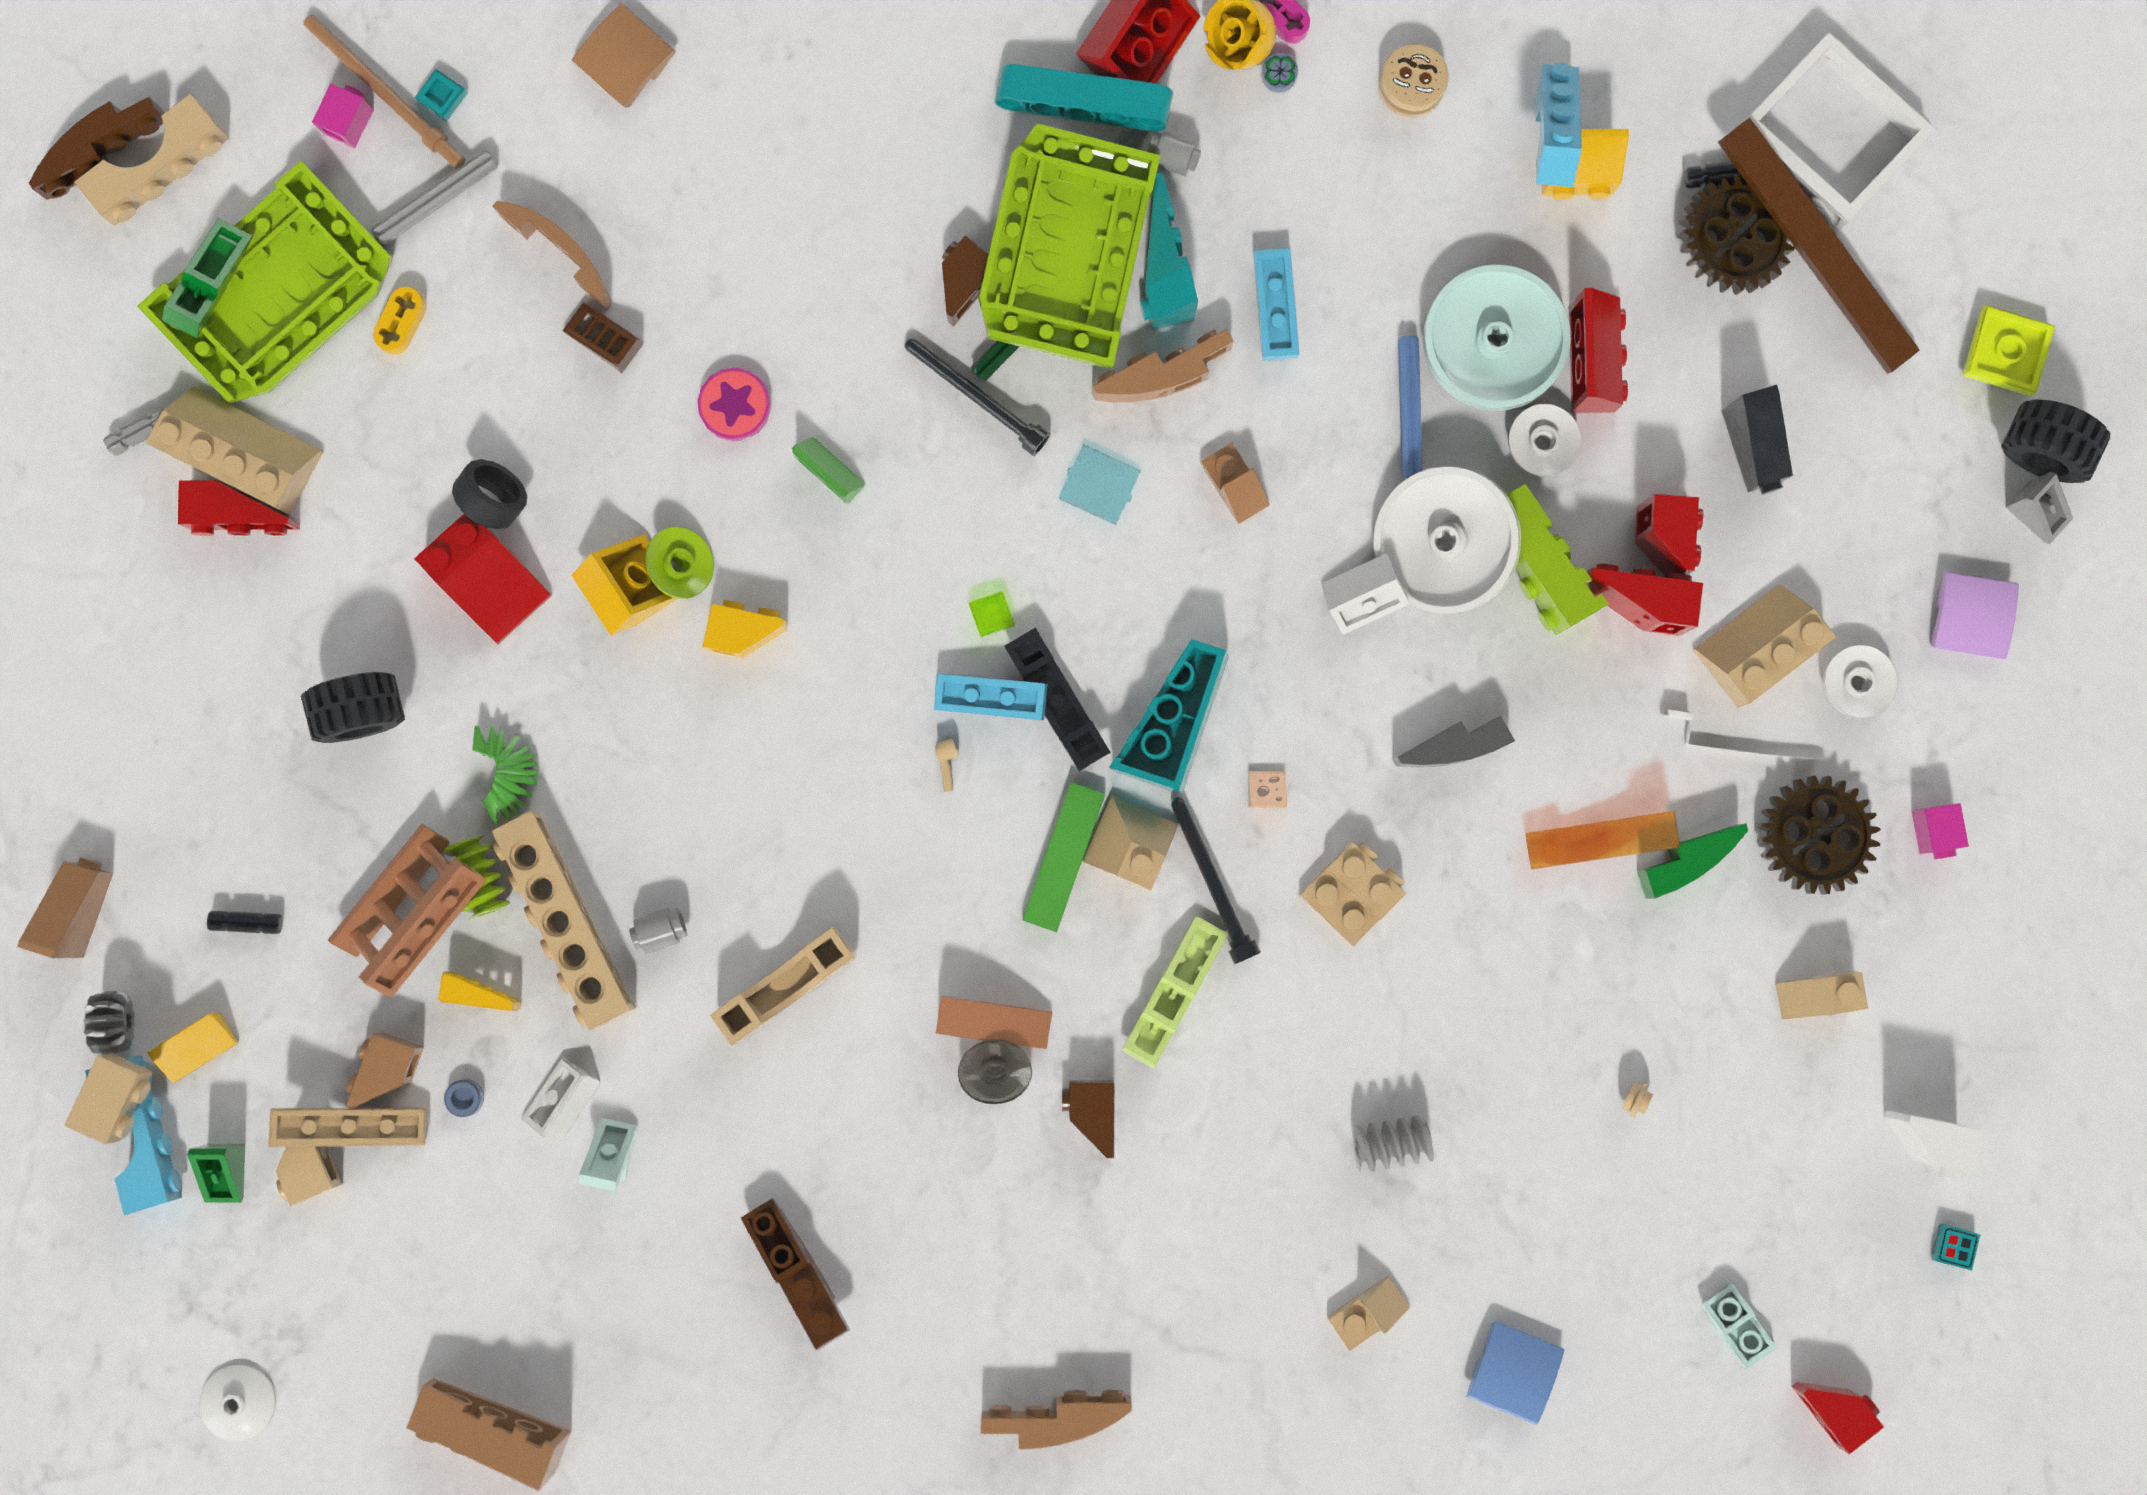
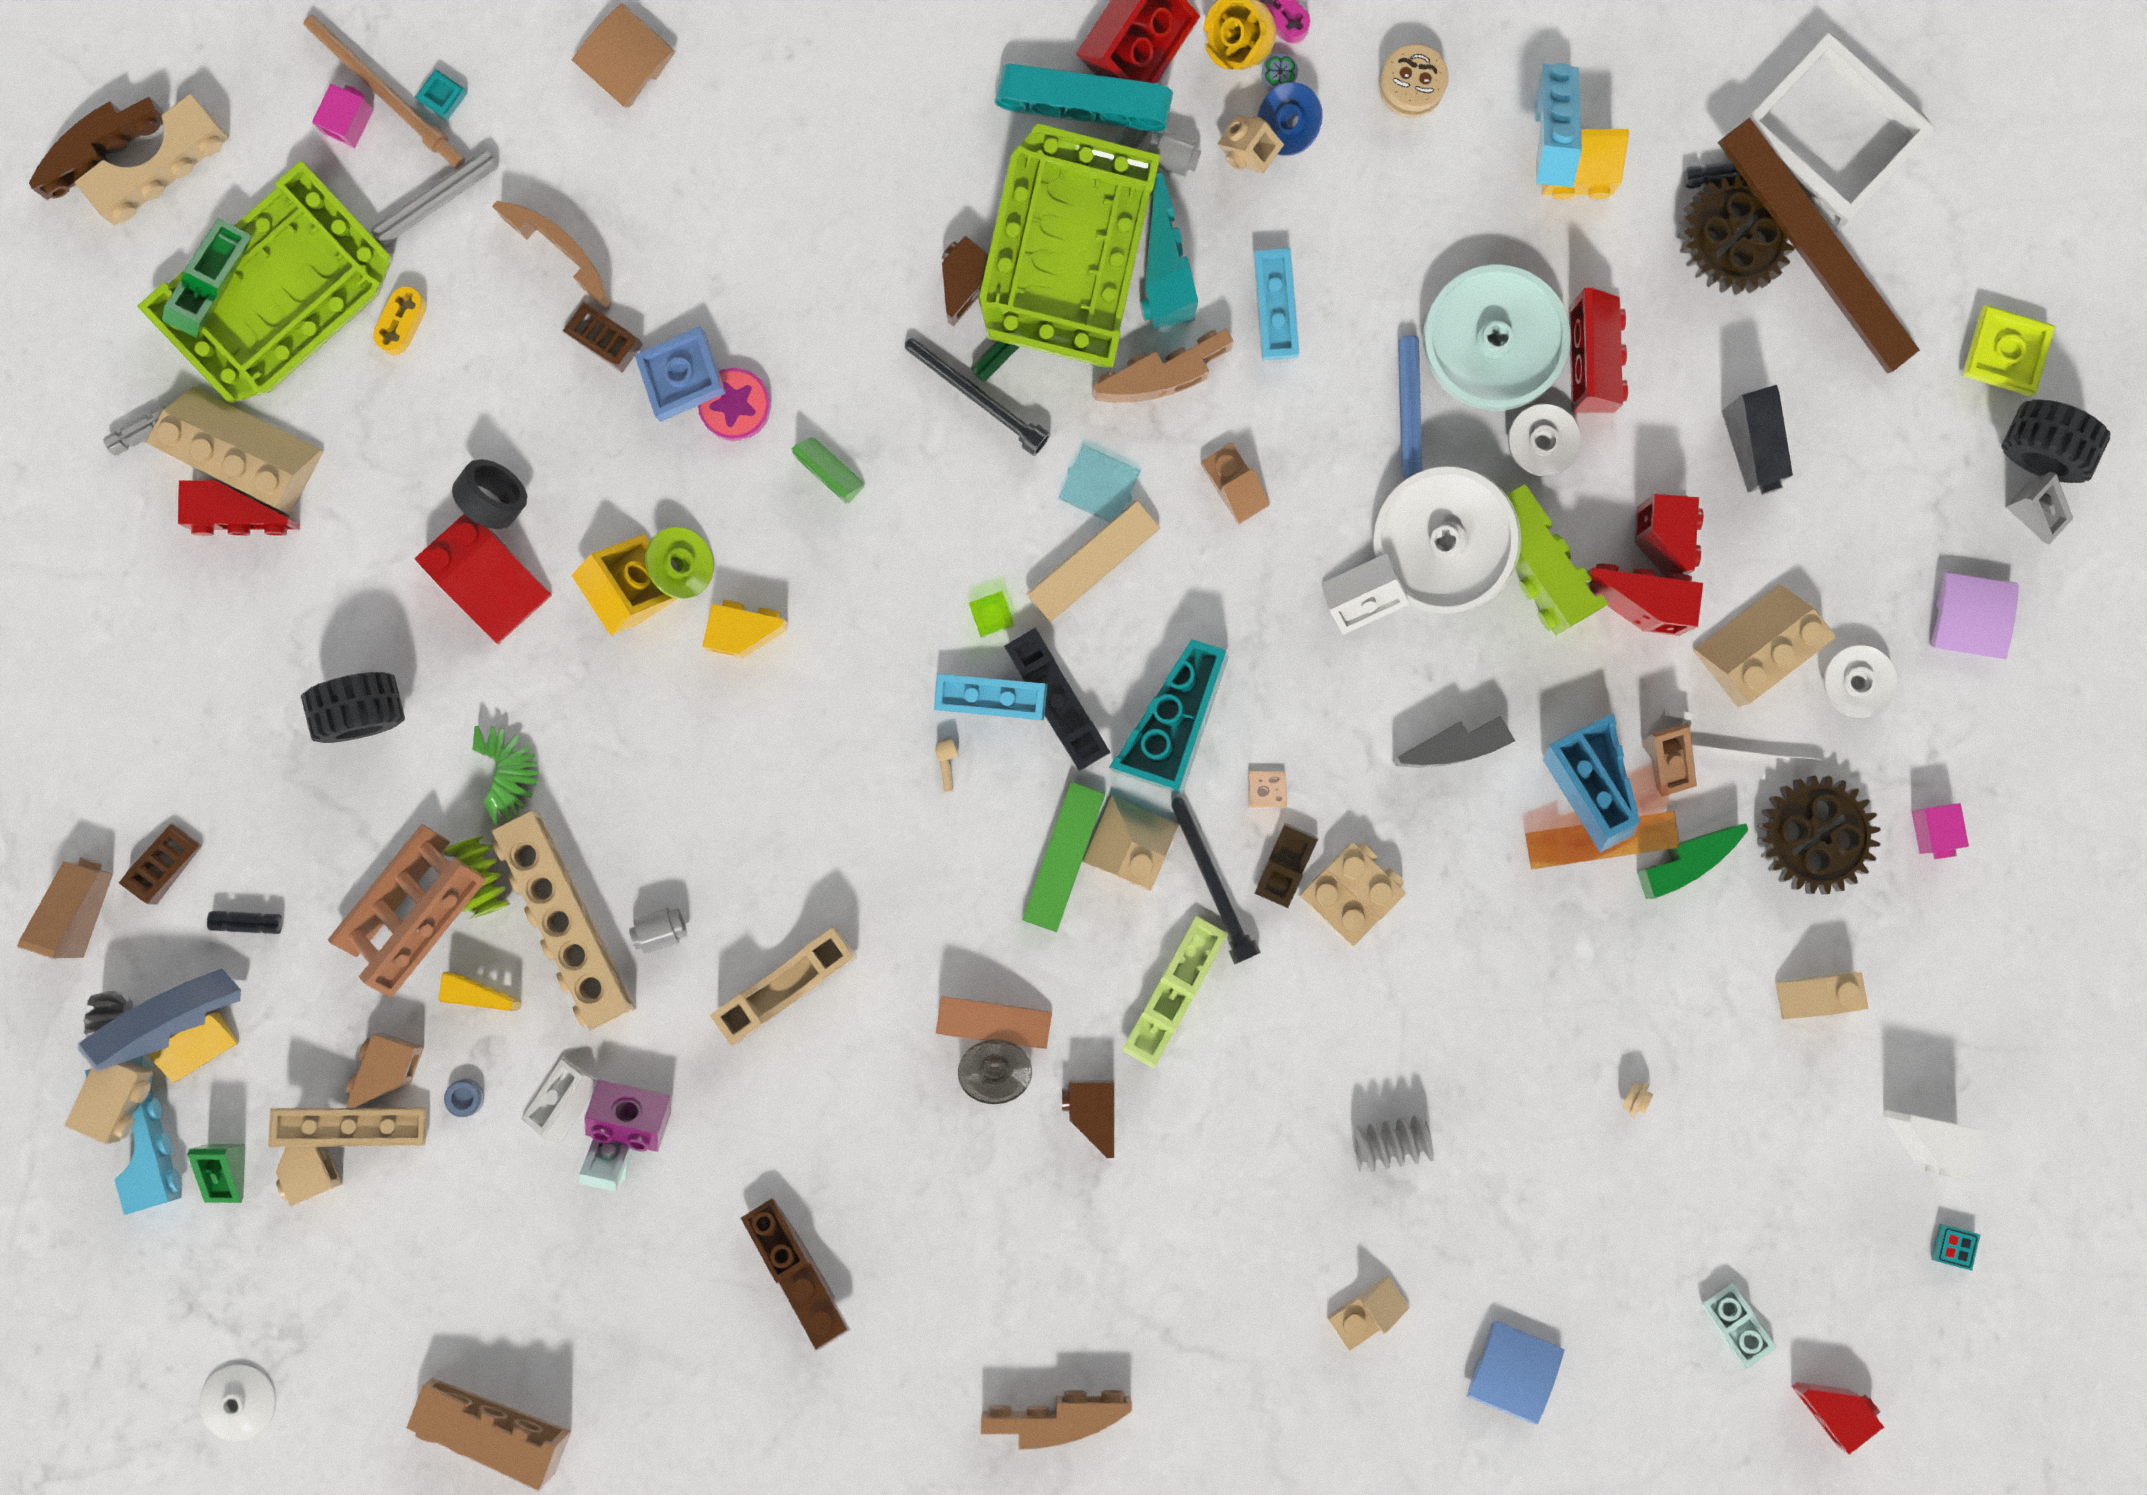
none -> sand blue slope [78,969,241,1072]
none -> reddish brown slope [119,824,202,905]
none -> magenta brick [584,1079,671,1152]
none -> medium blue plate [635,326,726,422]
none -> tan tile [1026,500,1161,623]
none -> tan brick [1217,115,1284,173]
none -> dark brown slope [1254,823,1318,908]
none -> blue dish [1257,82,1323,156]
none -> dark azure wedge [1543,713,1640,852]
none -> medium nougat slope [1642,723,1697,797]

